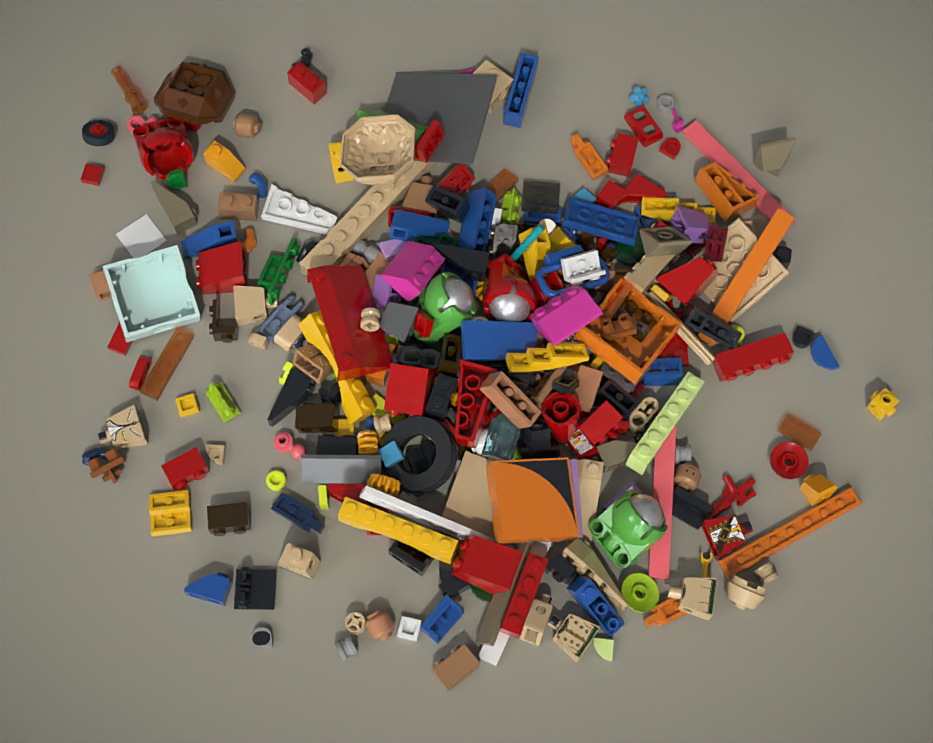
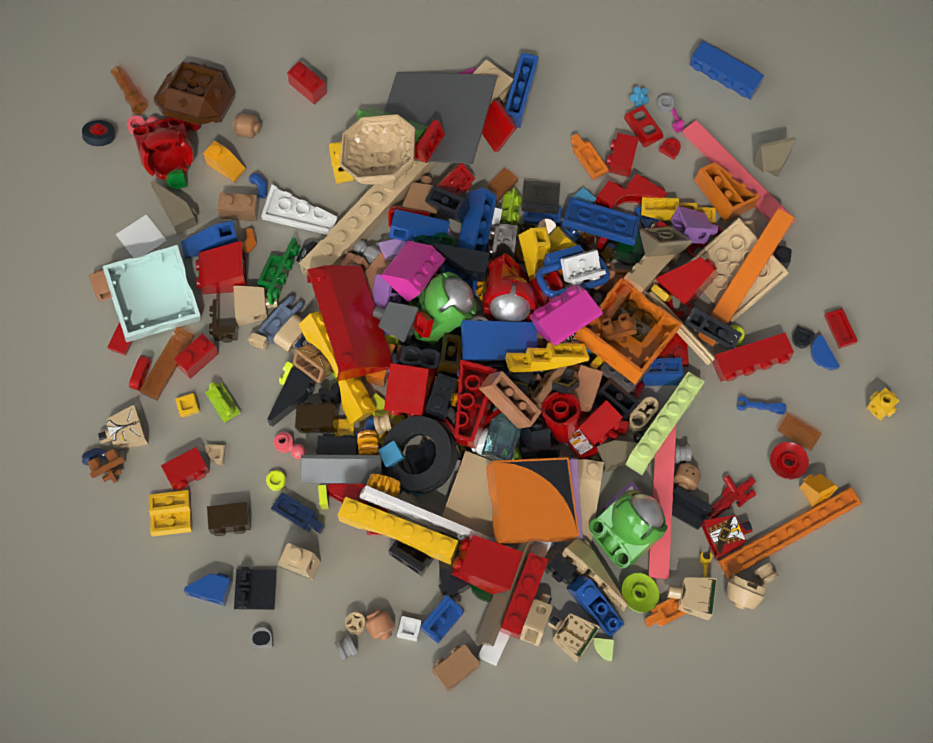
red tile [80,163,105,186] -> none
black arm [292,48,313,67] -> none
tan wheel [360,308,381,332] -> none
teal bar [510,224,545,261] -> none
dark red hips [703,226,729,263] -> none
none -> red brick [174,333,218,379]
none -> red tile [482,100,518,152]
none -> blue brick [690,41,764,100]
none -> blue piece [737,396,786,415]
none -> red tile [824,308,858,349]

